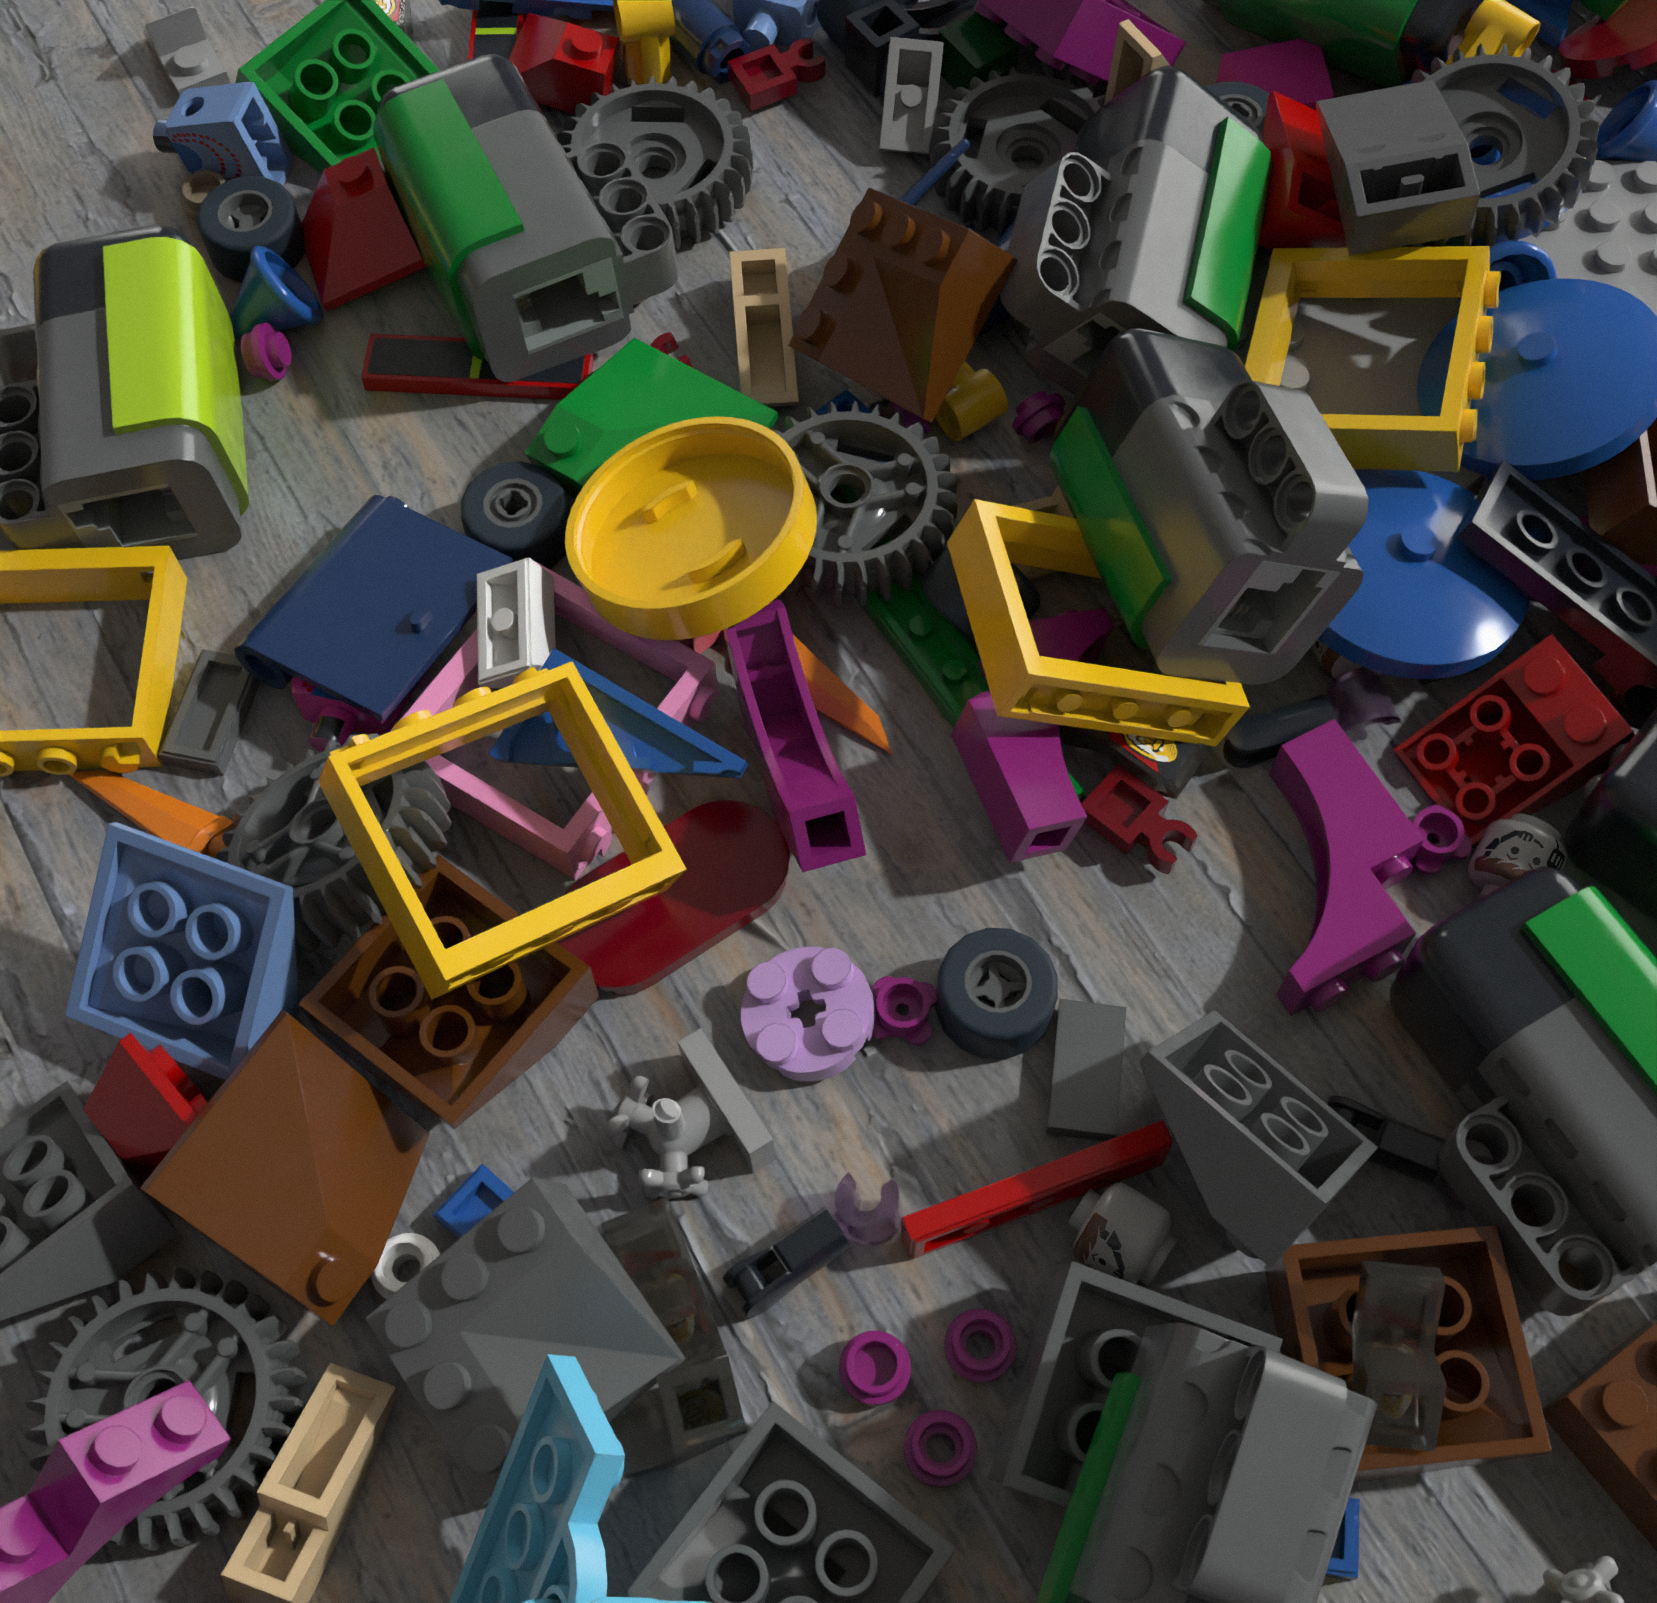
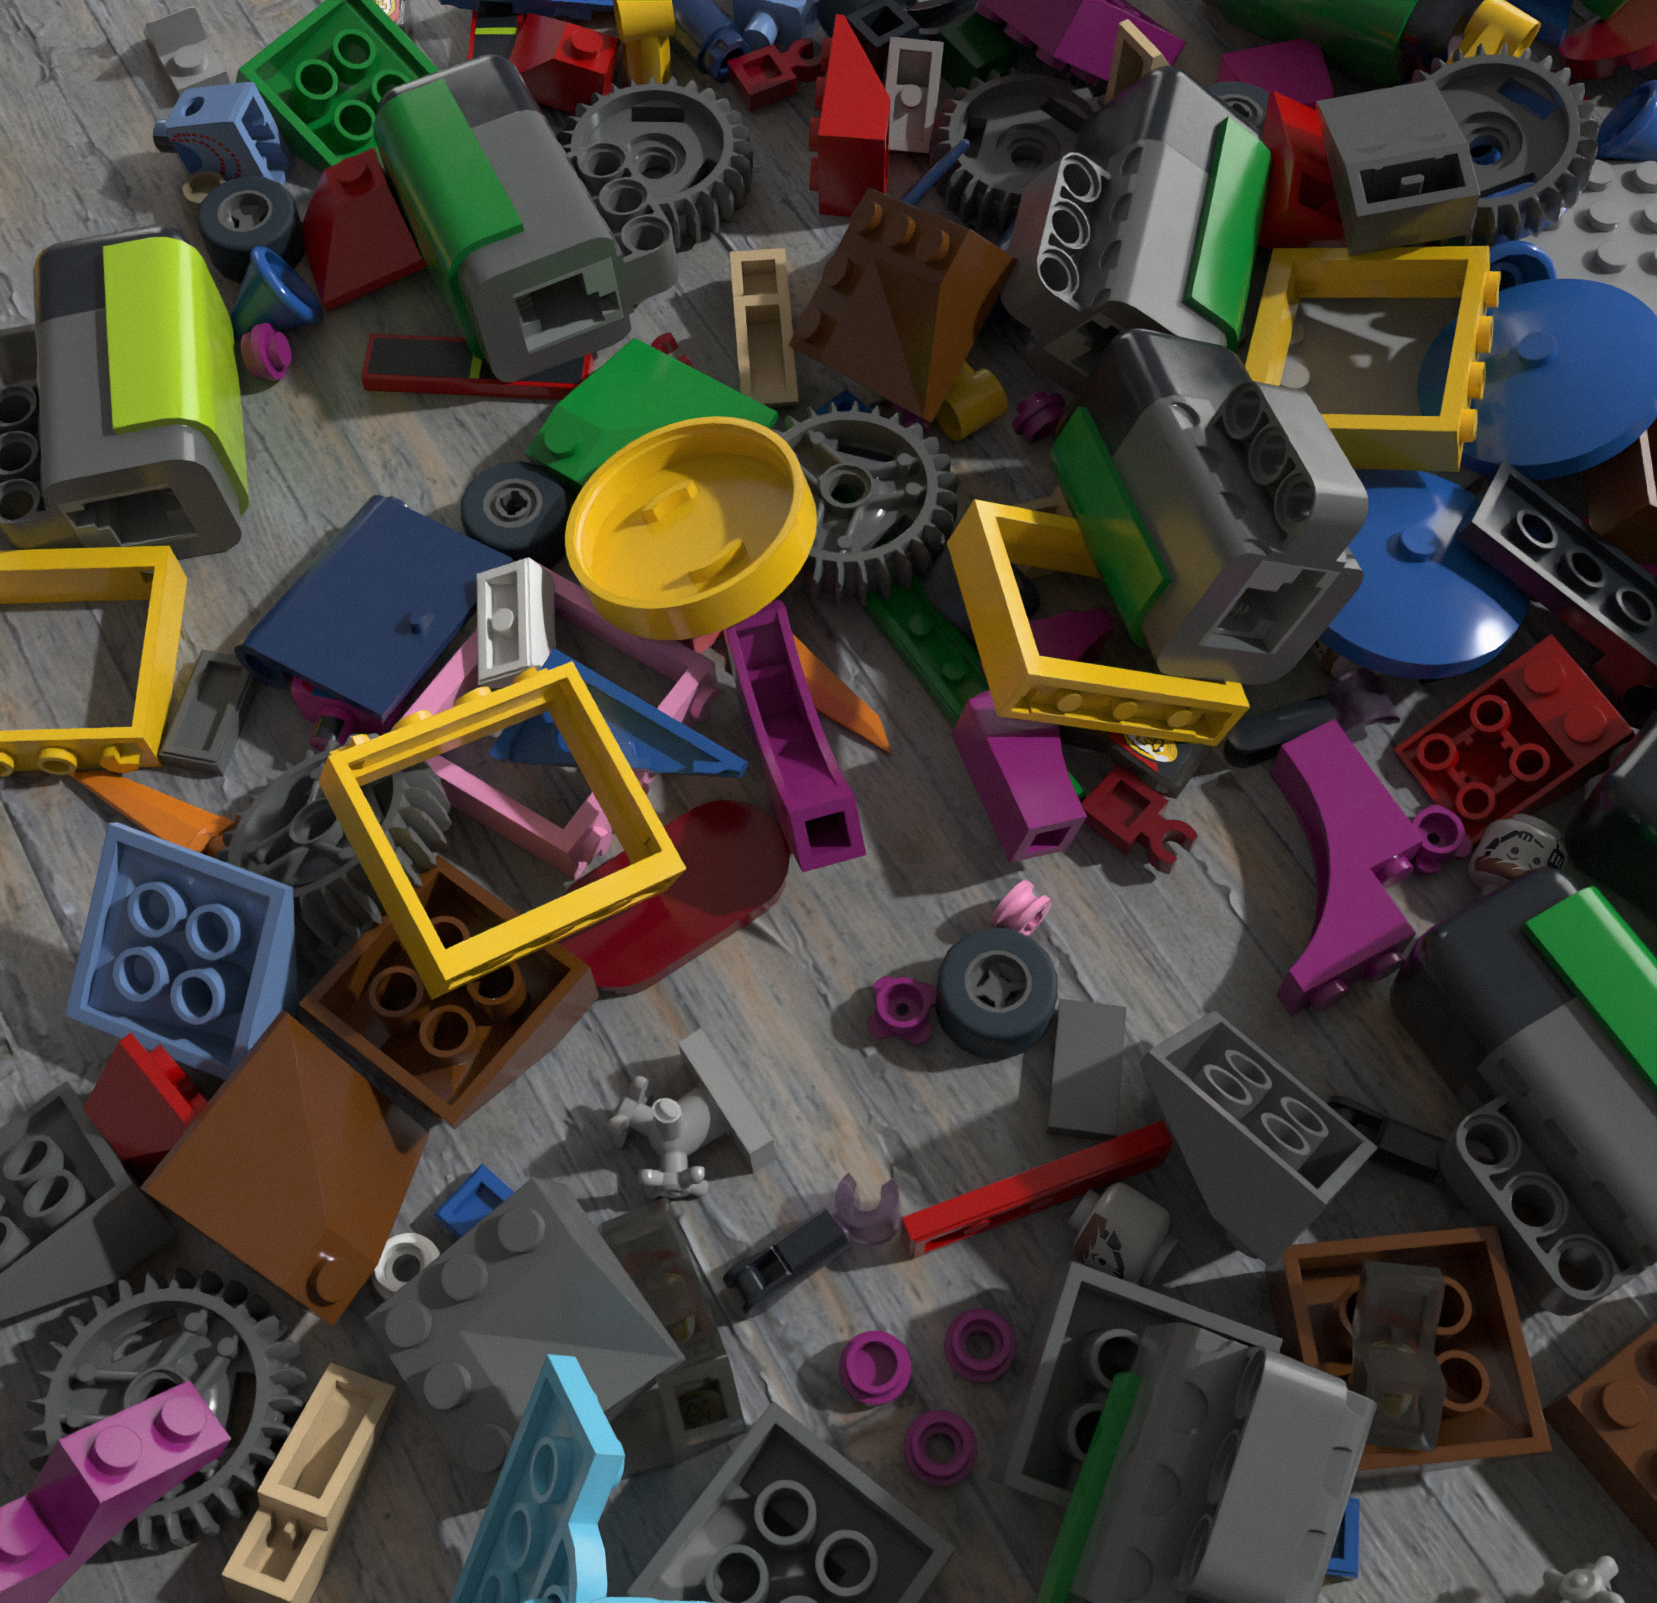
lavender plate [741,946,877,1082] -> none
none -> red slope [808,14,890,217]
none -> bright pink bush [989,879,1053,936]

